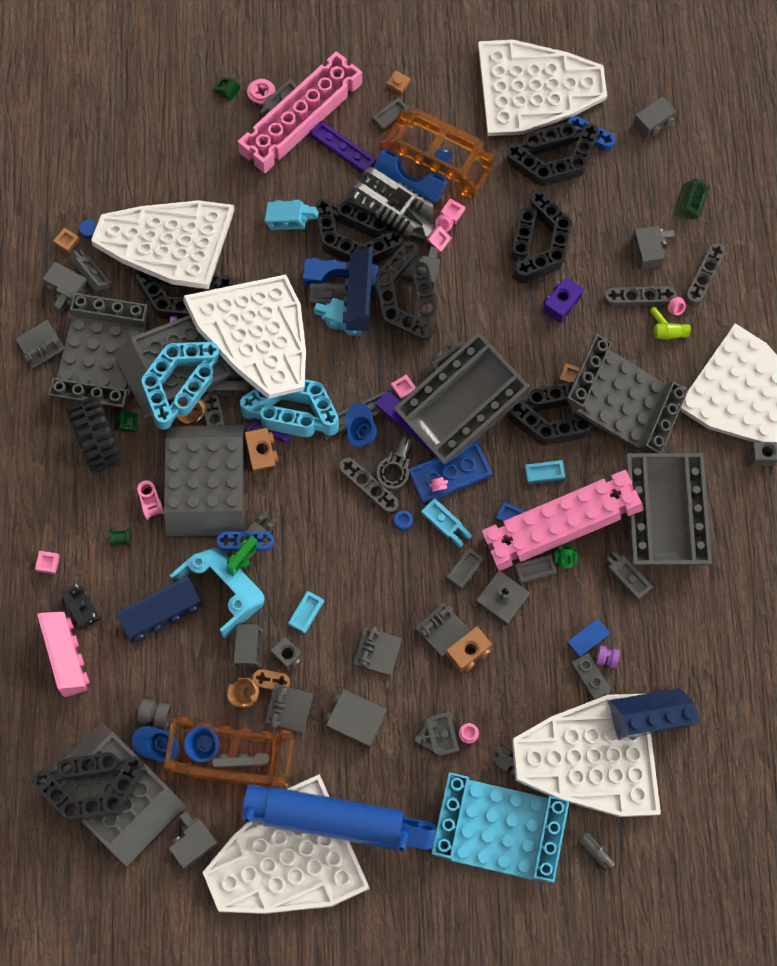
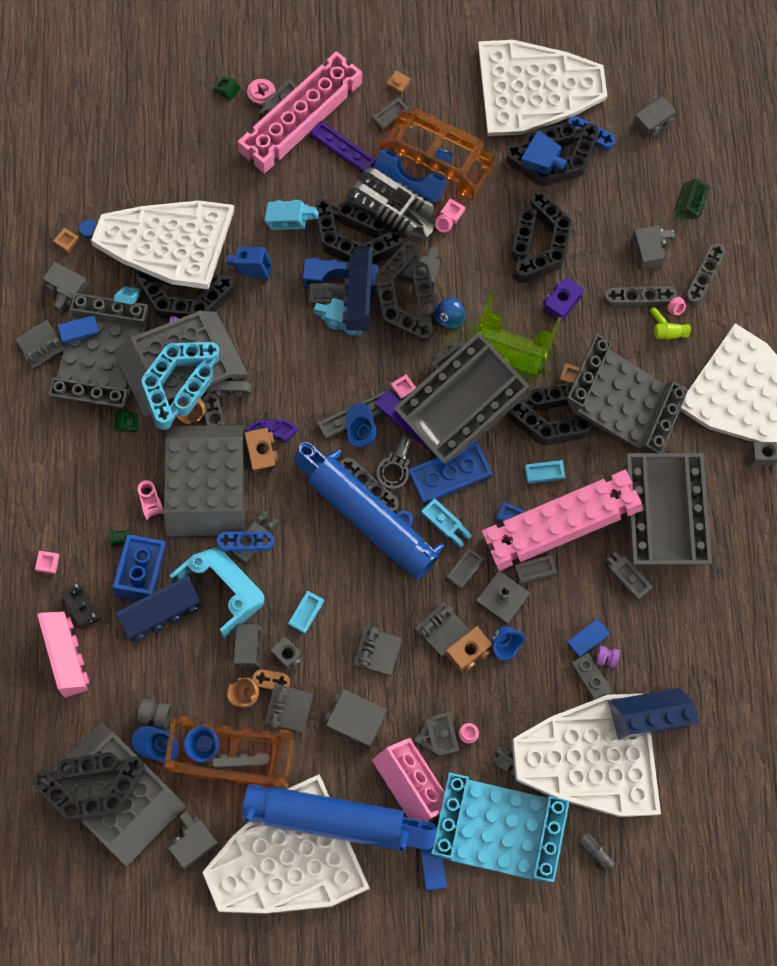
black tyre [67,396,123,474] -> none
dark grey hinge [70,250,111,291] -> none
white piece [183,275,306,399] -> none
green plate [227,536,258,576] -> none
medium azure piece [240,379,339,437] -> none
bright pink plate [426,226,452,252] -> none
bright pink plate [429,477,448,492] -> none
green gear [554,545,578,569] -> none
none -> blue tile [58,315,100,344]
none -> blue slope [113,534,166,601]
none -> medium azure tile [114,286,142,304]
none -> blue torso [227,247,272,280]
none -> blue piece [293,443,444,580]
none -> bright pink slope [372,738,445,822]
none -> blue tile [420,847,447,891]
none -> blue helmet [434,298,466,329]
none -> clear neon green windscreen [476,294,562,375]
none -> blue helmet [492,626,525,660]
none -> blue torso [521,130,567,174]

